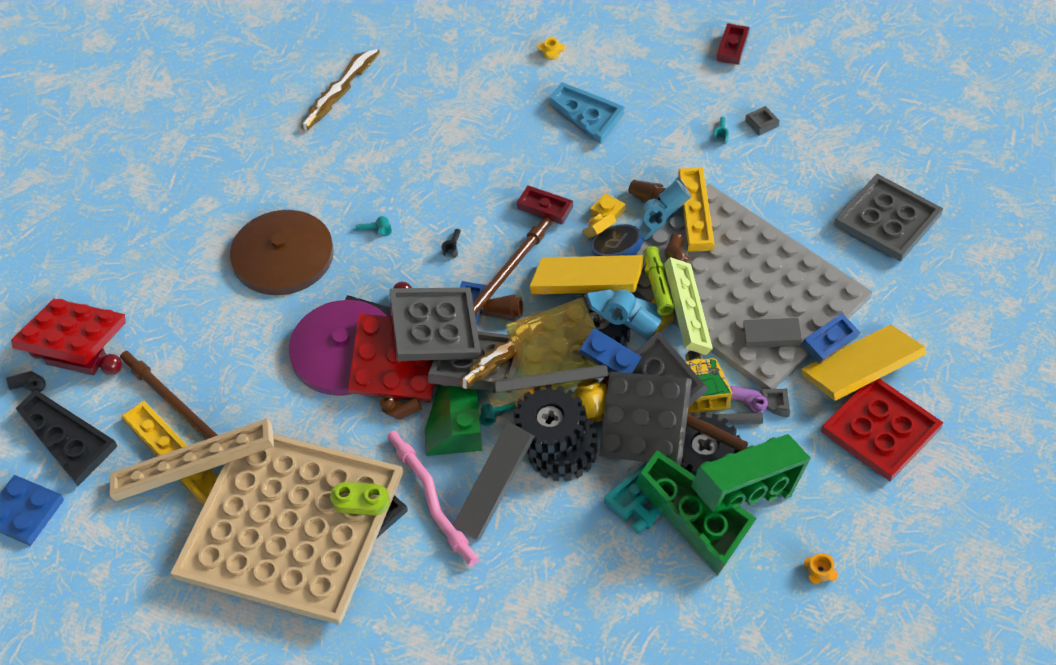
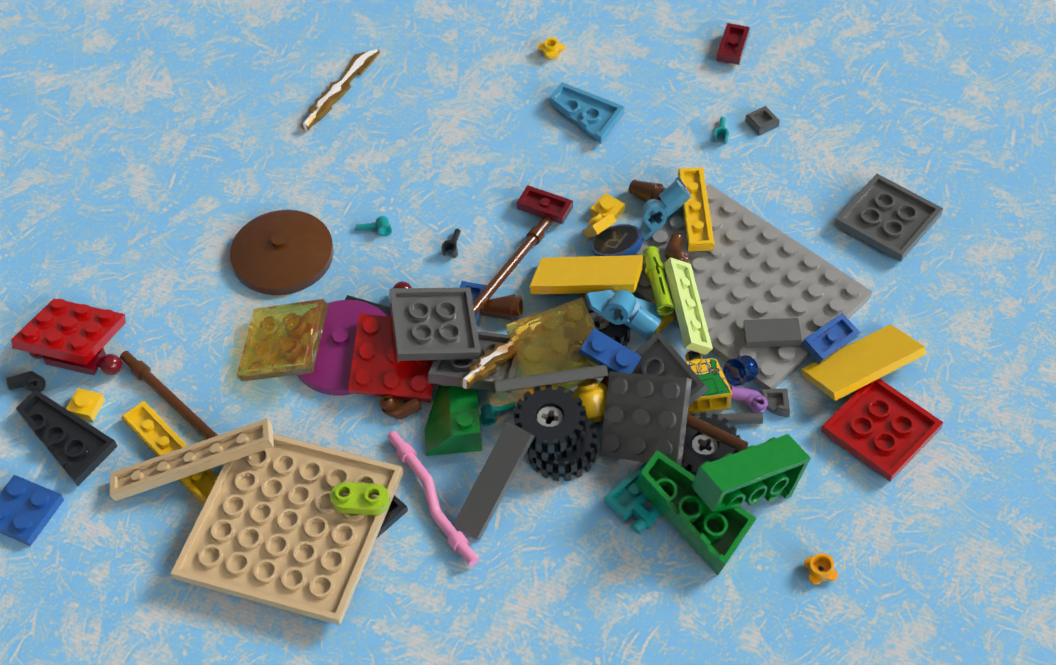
none -> yellow plate [66,388,105,422]
none -> clear yellow plate [237,299,328,381]
none -> clear blue wheel [723,355,759,386]

